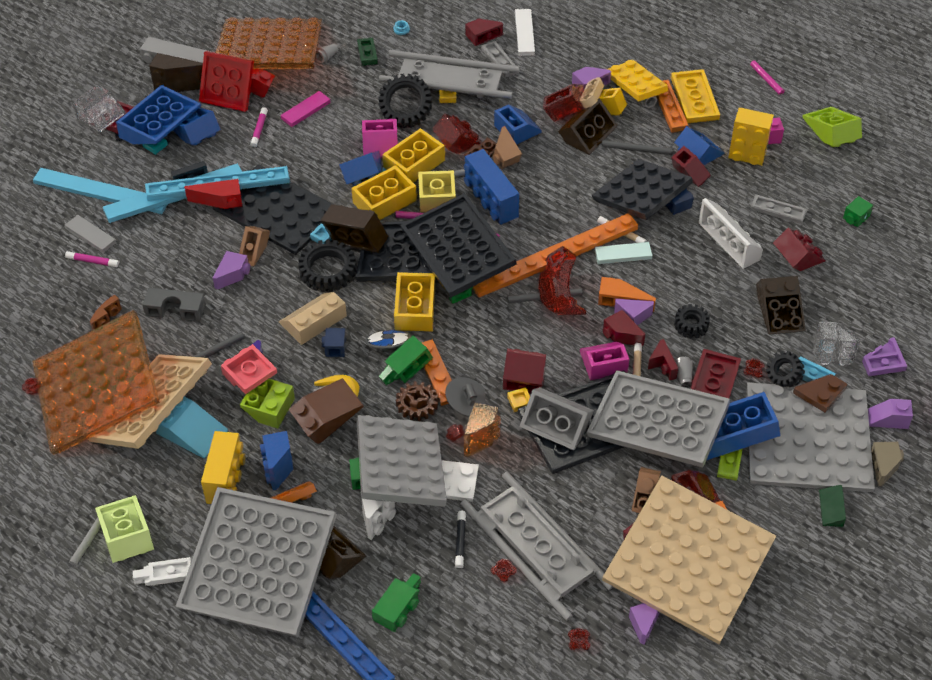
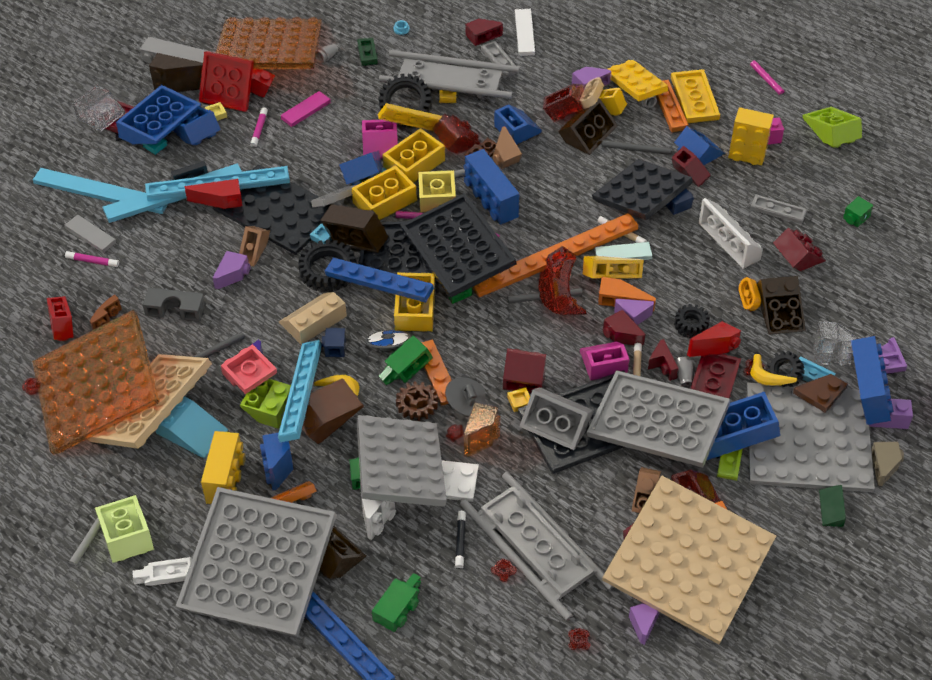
none -> red slope [46,296,74,341]
none -> light yellow plate [205,102,227,121]
none -> medium azure tile [278,340,322,442]
none -> light grey tile [311,185,356,207]
none -> blue plate [325,258,434,303]
none -> yellow tile [378,103,446,132]
none -> yellow slope [582,256,644,278]
none -> red slope [687,321,741,357]
none -> light orange plate [739,277,761,311]
none -> yellow piece [751,354,797,386]
none -> blue brick [851,336,894,425]

